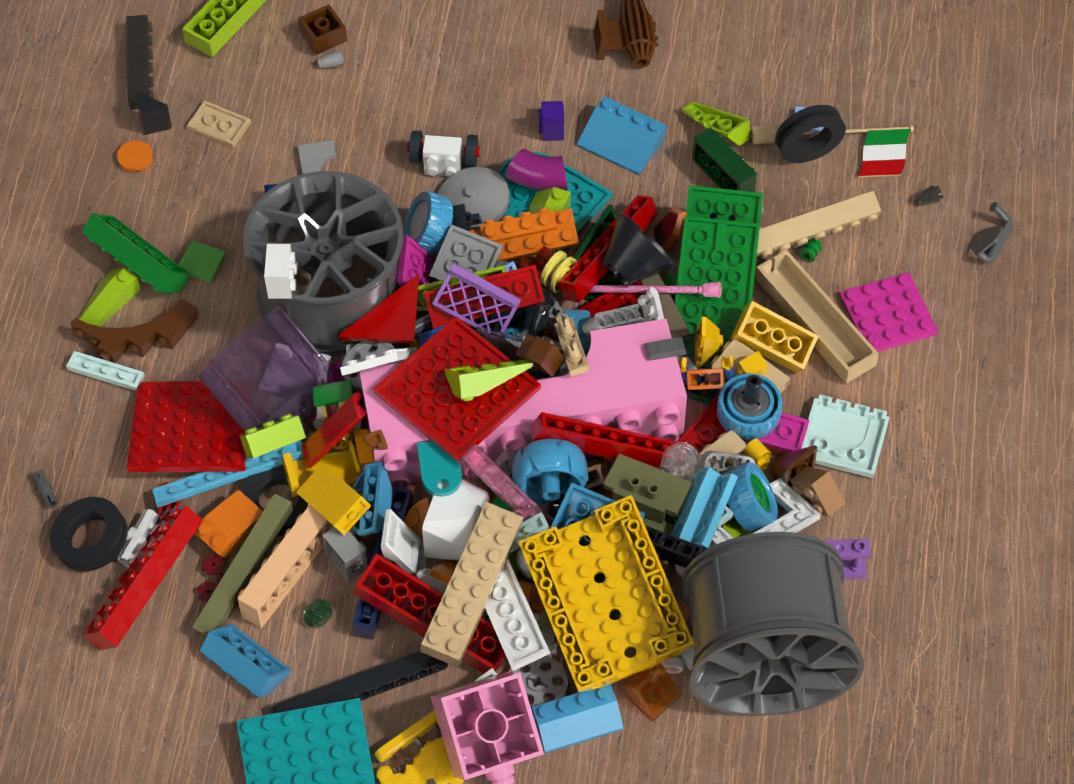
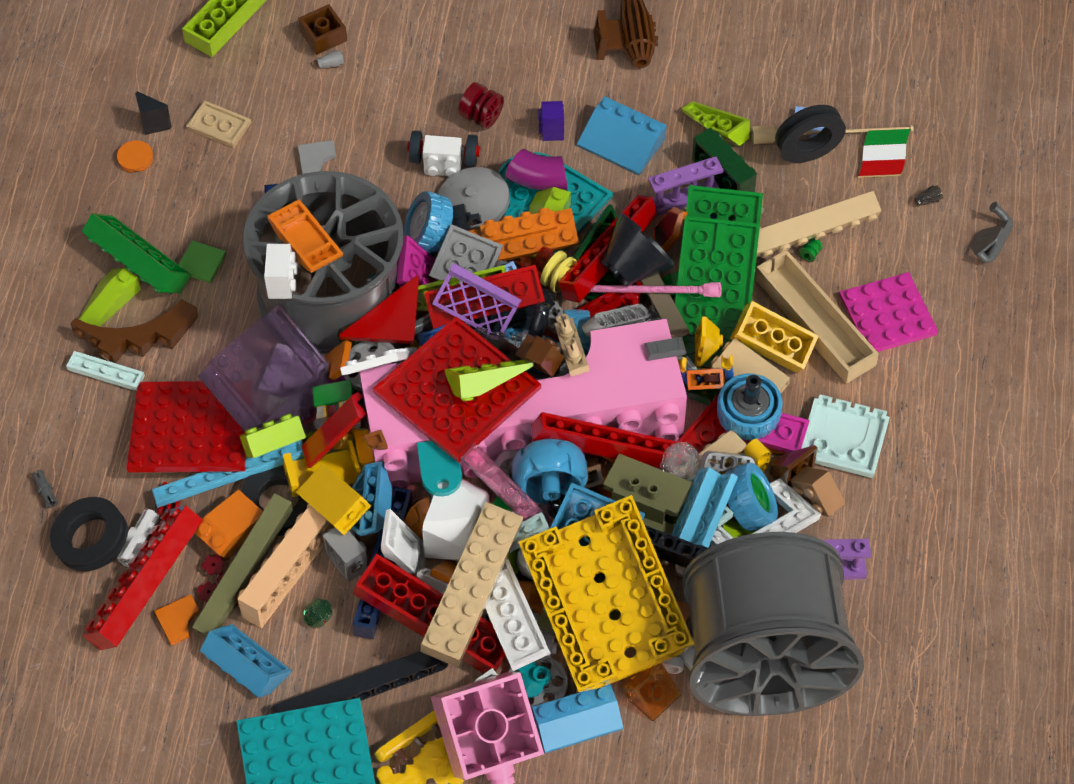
clear smoke brick [126,15,154,110] -> none
white plate [638,287,664,322] -> none
yellow brick [737,351,769,376] -> none
none -> orange tile [154,594,200,646]
none -> orange slope [267,199,343,273]
none -> orange tile [321,340,352,380]
none -> dark red wheel [458,82,504,129]
none -> teal plate [518,662,551,698]
none -> medium lavender fence [648,157,723,217]

